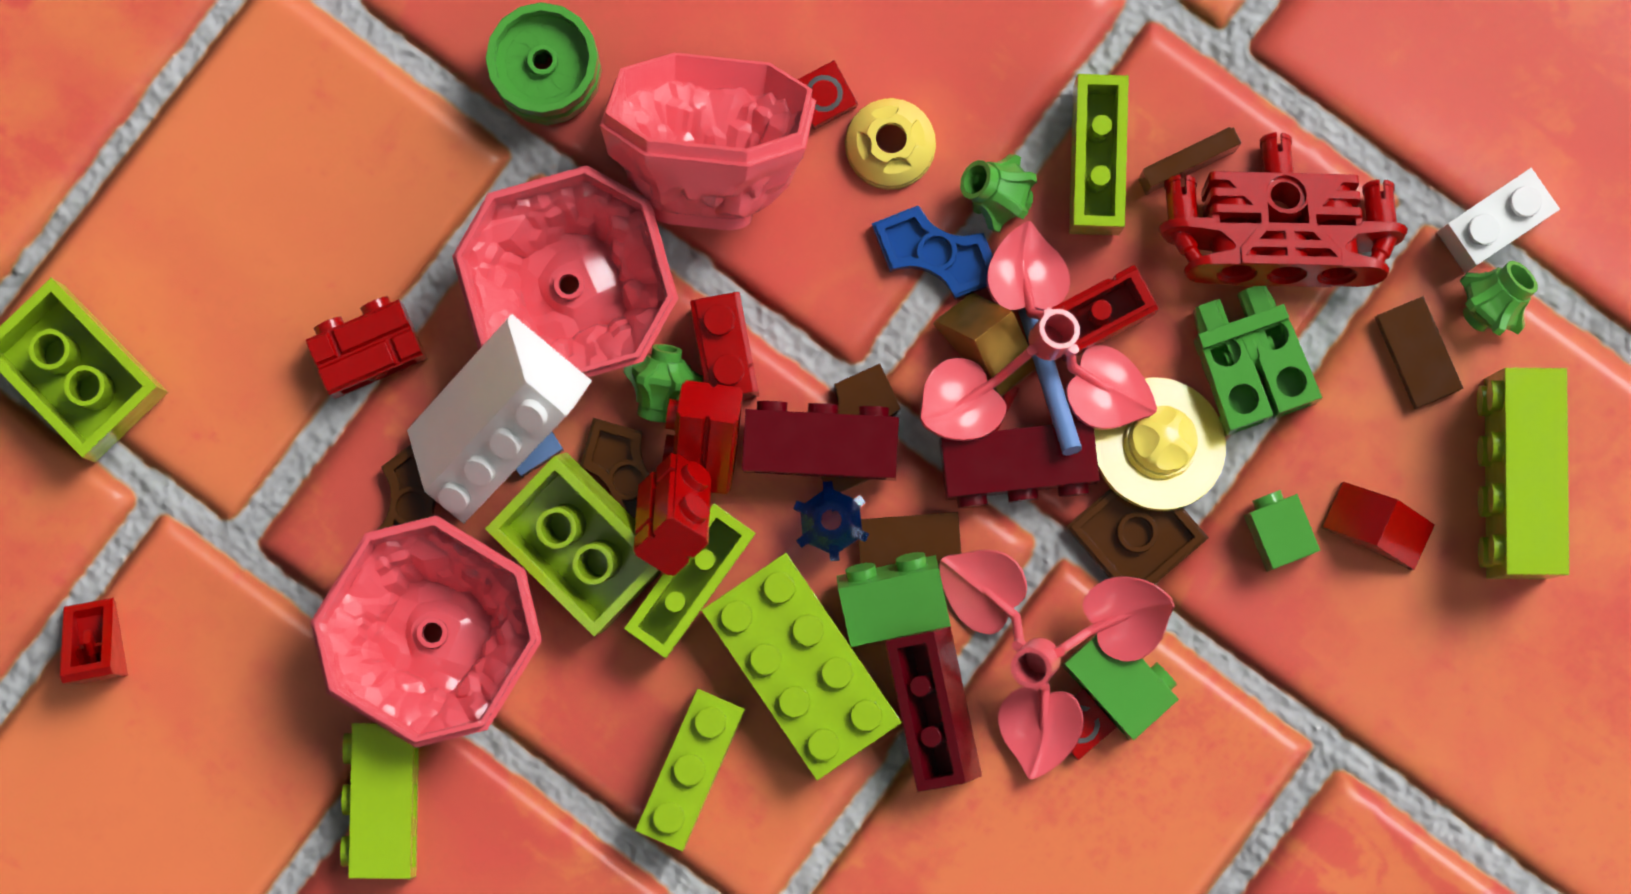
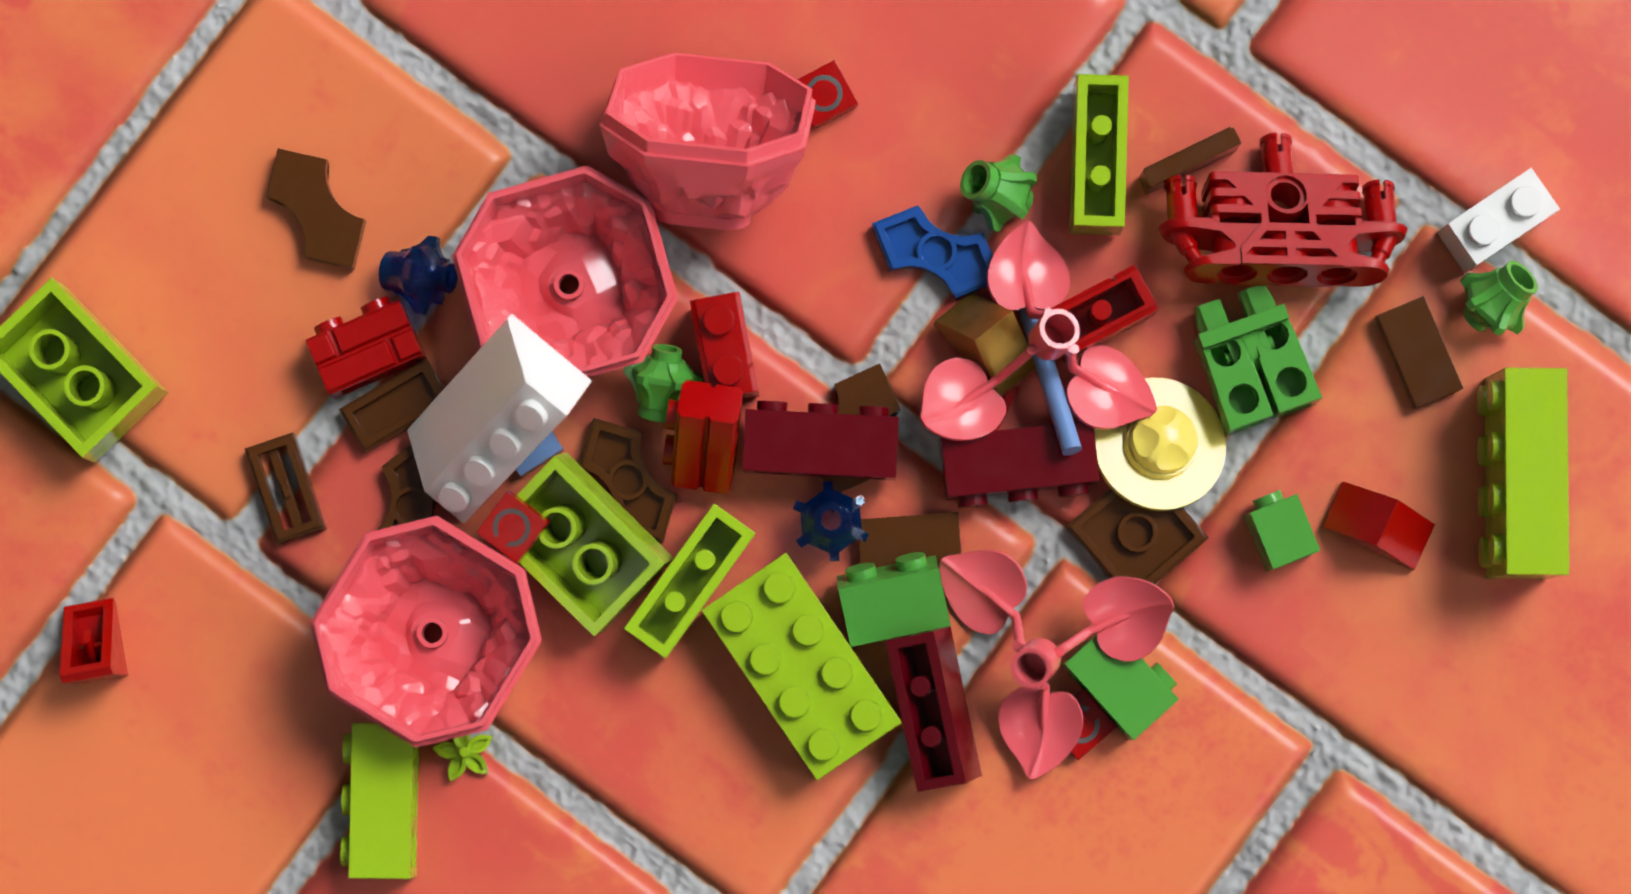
bright green wheel [486,2,602,125] -> none
red brick [634,453,711,576] -> none
lime brick [635,688,746,851] -> none
light yellow piece [845,98,936,190] -> none
none -> reddish brown tile [245,432,327,545]
none -> reddish brown tile [266,149,366,270]
none -> reddish brown tile [339,358,444,454]
none -> clear blue rock [379,236,458,315]
none -> lime plant [432,734,492,781]
none -> red tile [476,490,551,564]

